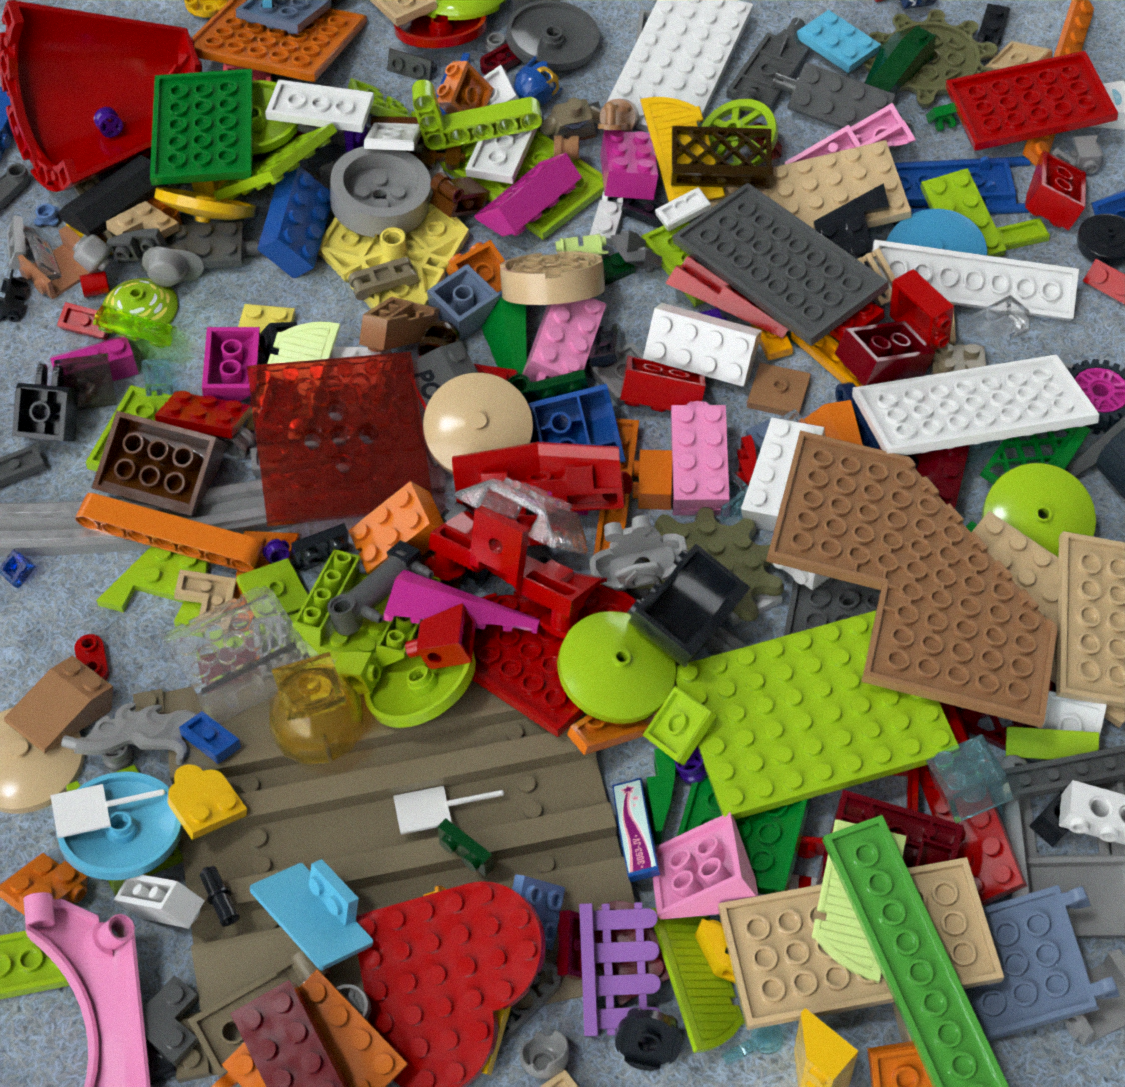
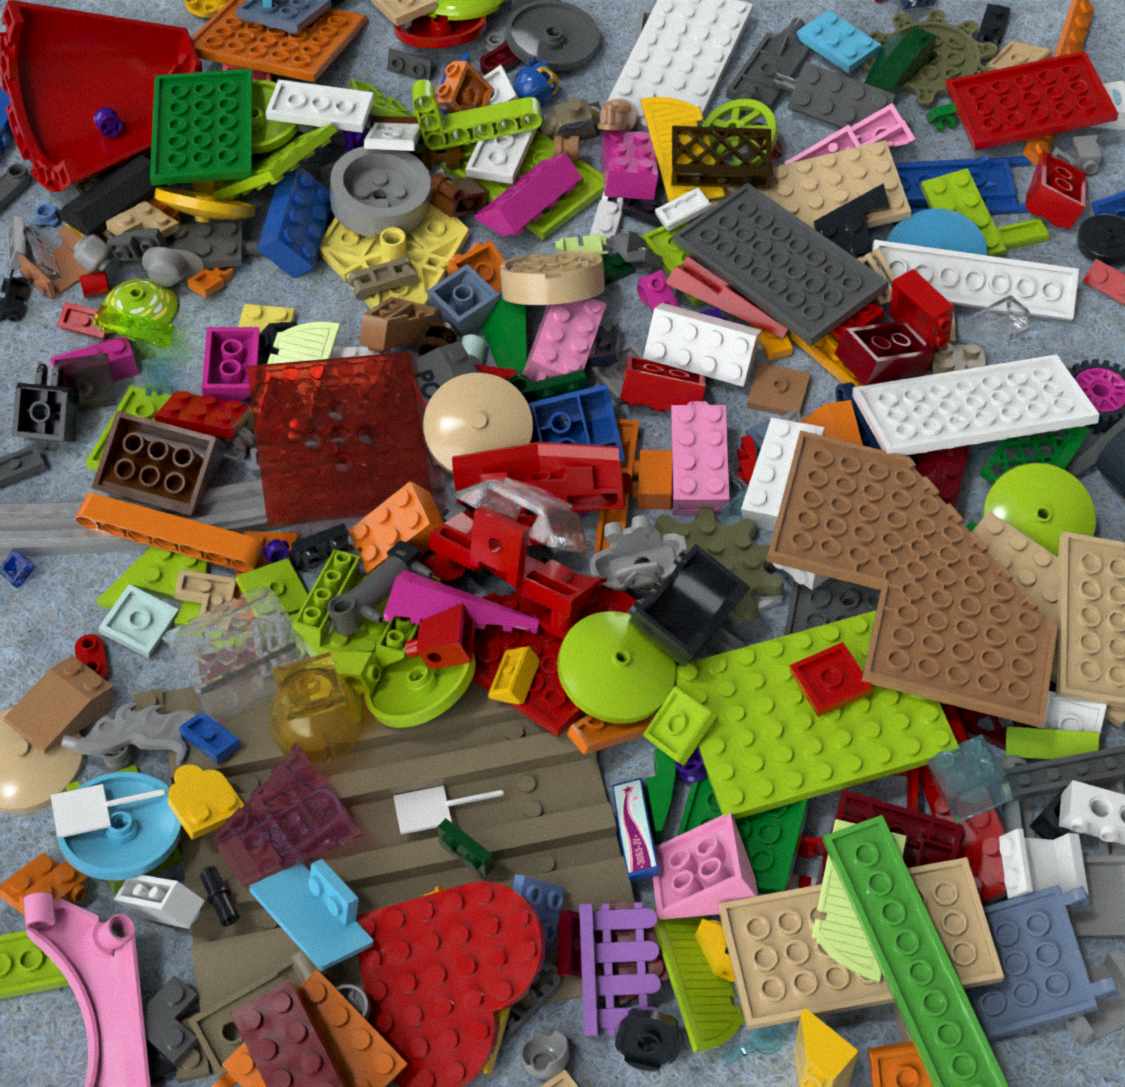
none -> light aqua plate [98,584,179,658]
none -> orange plate [188,267,234,298]
none -> clear pink wedge [211,742,362,887]
none -> light aqua brick [461,334,486,365]
none -> yellow slope [488,646,540,704]
none -> dark pink plate [637,270,680,314]
none -> red plate [790,642,872,717]
none -> white panel [999,828,1089,899]

